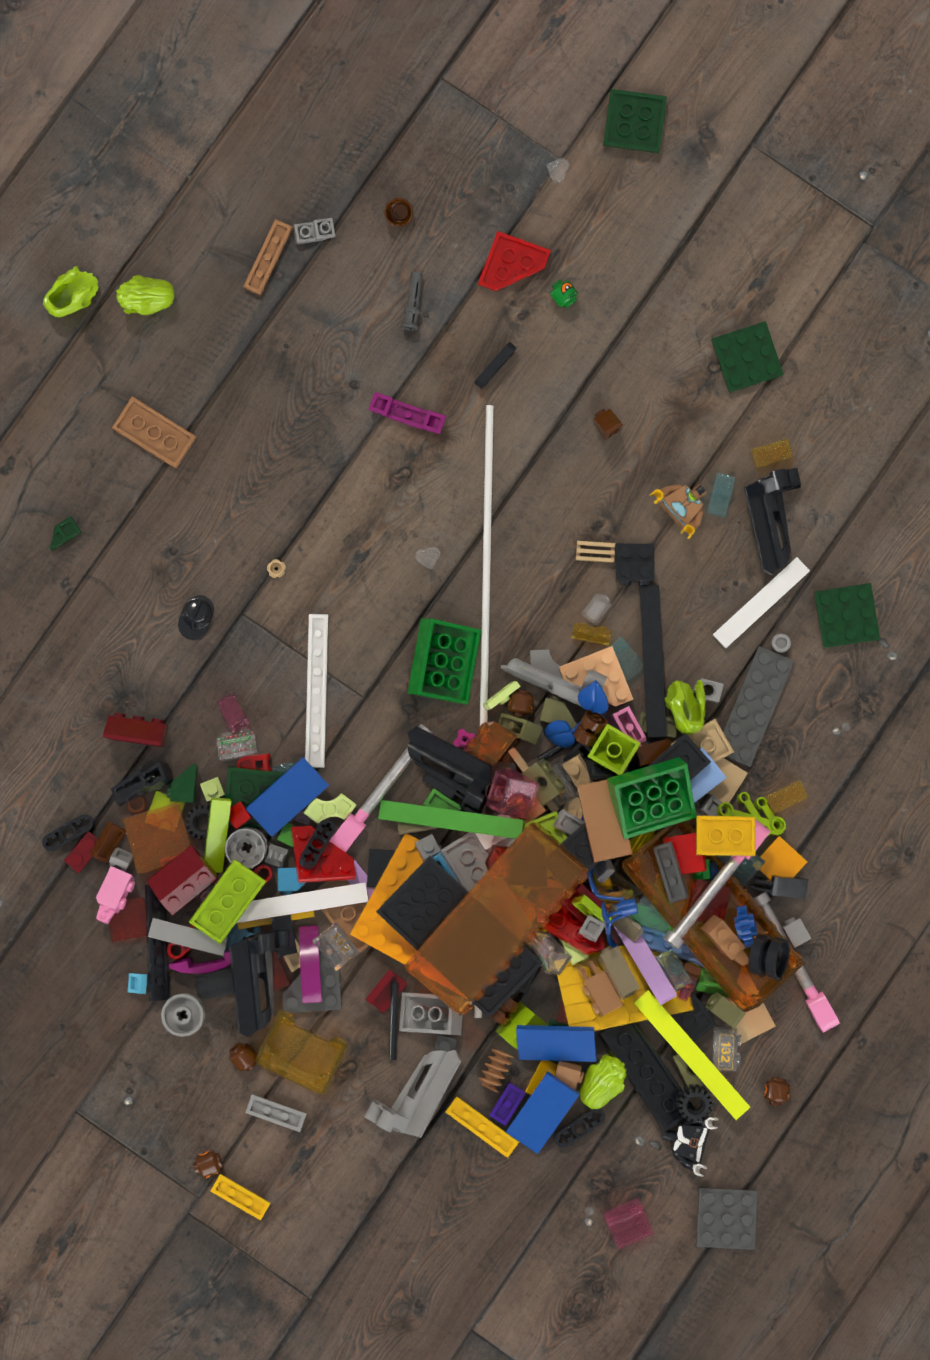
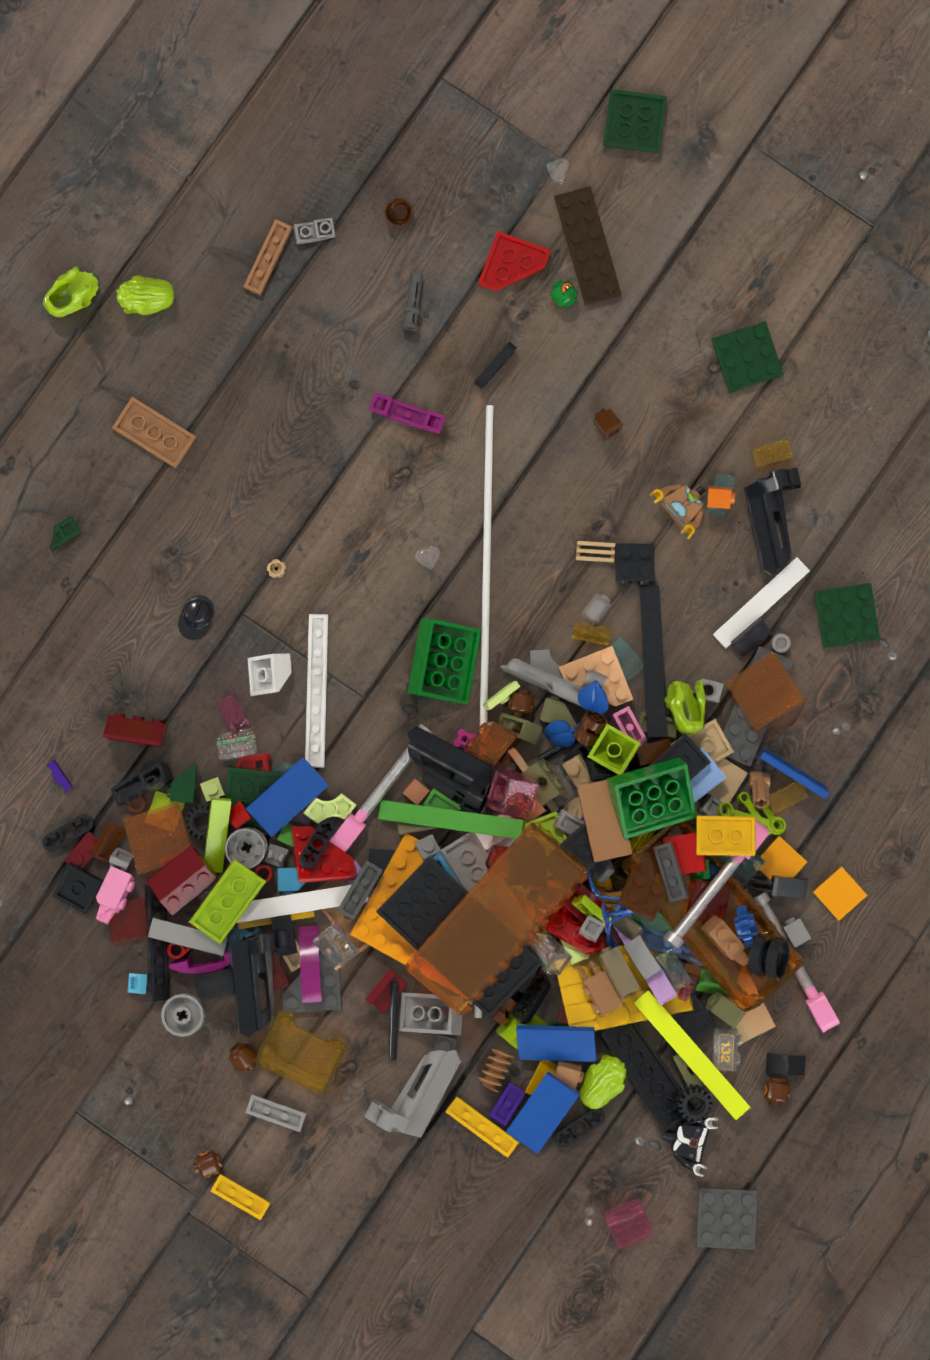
none -> dark purple piece [46,760,73,793]
none -> black tile [52,862,104,914]
none -> white slope [248,654,292,696]
none -> dark grey plate [337,860,383,920]
none -> nougat tile [403,779,429,805]
none -> black beam [513,974,551,1024]
none -> dark brown plate [554,186,622,305]
none -> reddish brown plate [618,869,666,922]
none -> light grey slope [624,935,662,980]
none -> orange brick [707,486,735,509]
none -> clear orange plate [725,652,805,731]
none -> black tile [731,617,772,657]
none -> medium nougat piece [749,771,770,808]
none -> blue tile [760,748,829,799]
none -> black slope [766,1053,806,1075]
none -> light orange tile [813,866,867,921]

